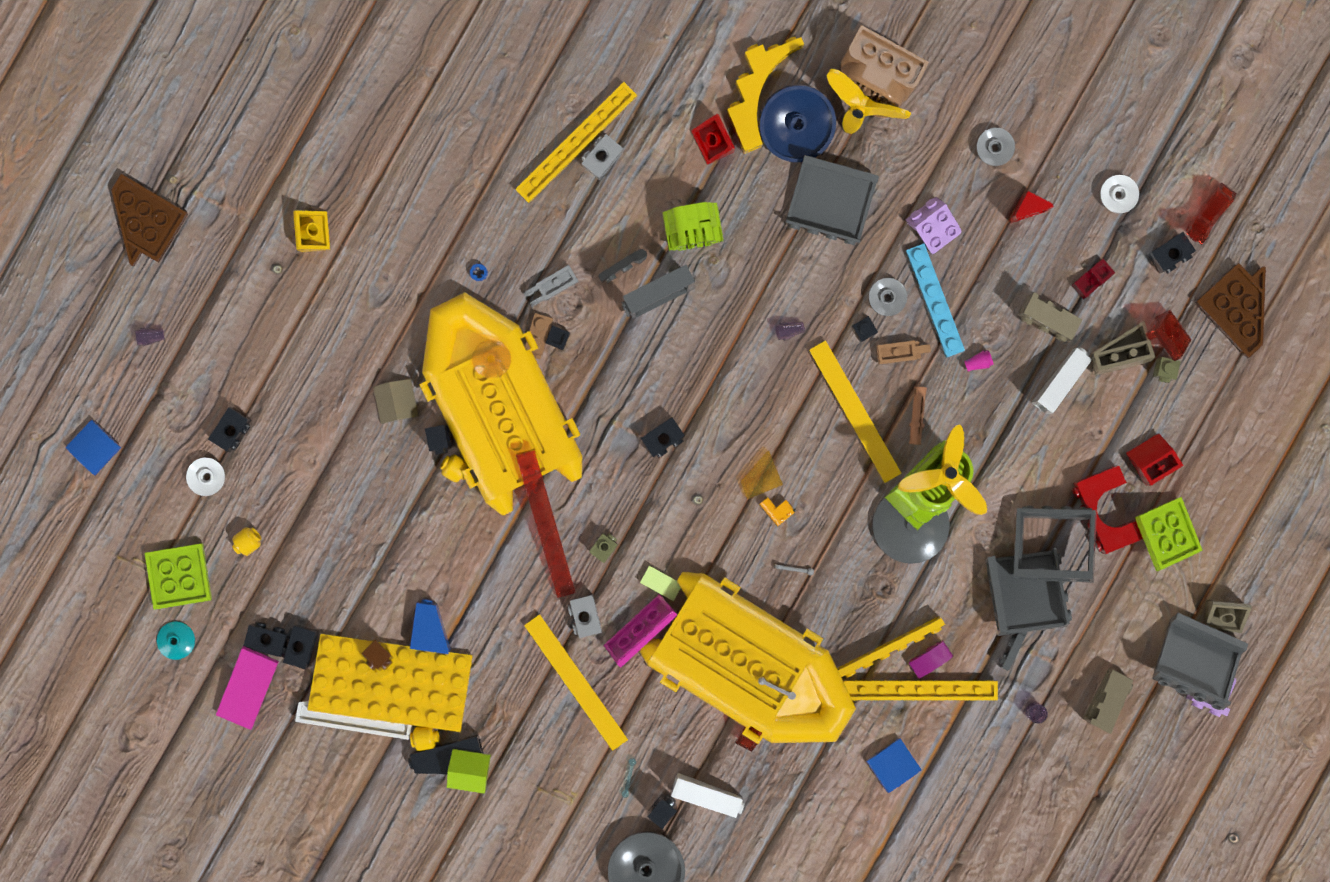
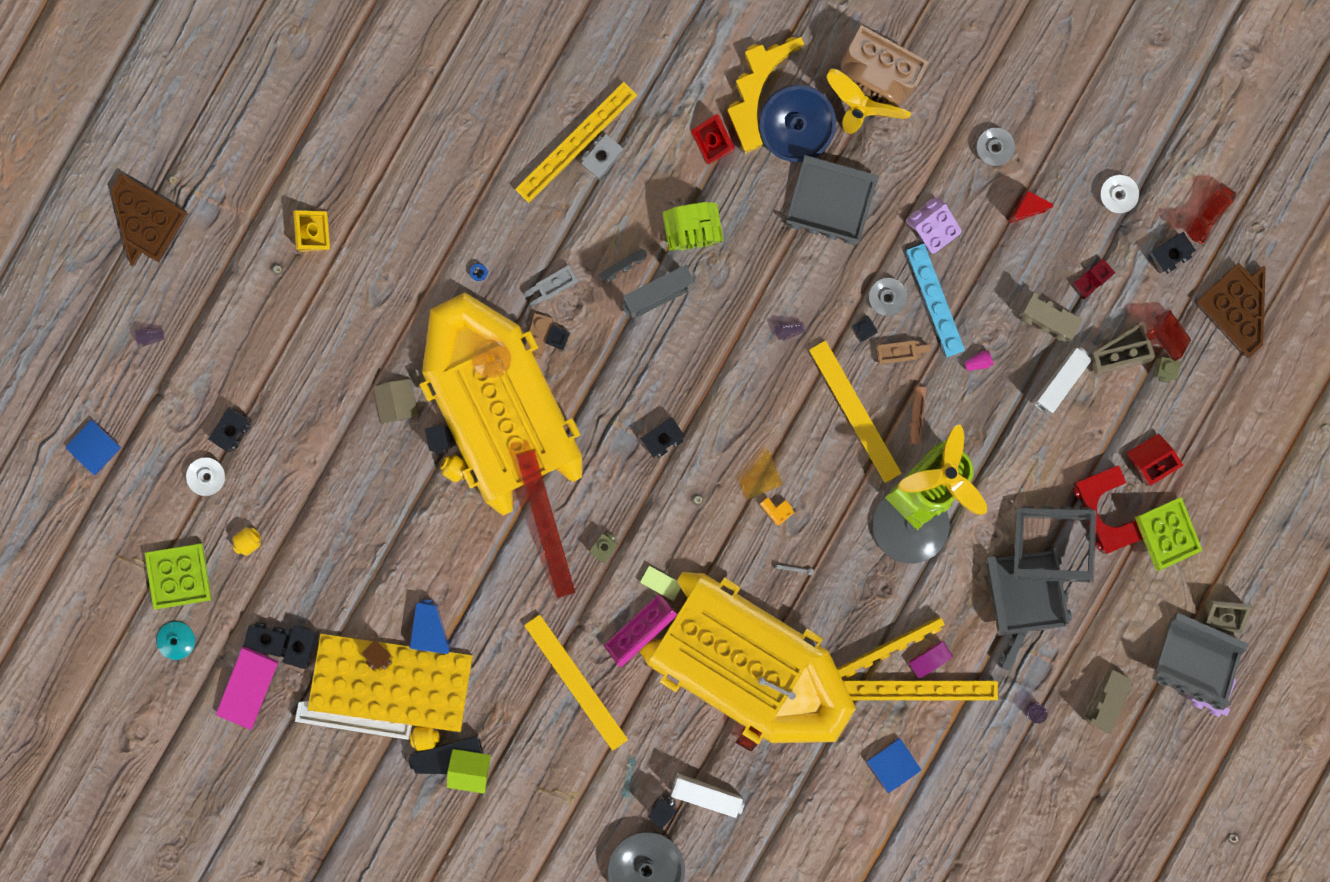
light grey brick [567,594,602,638] -> none

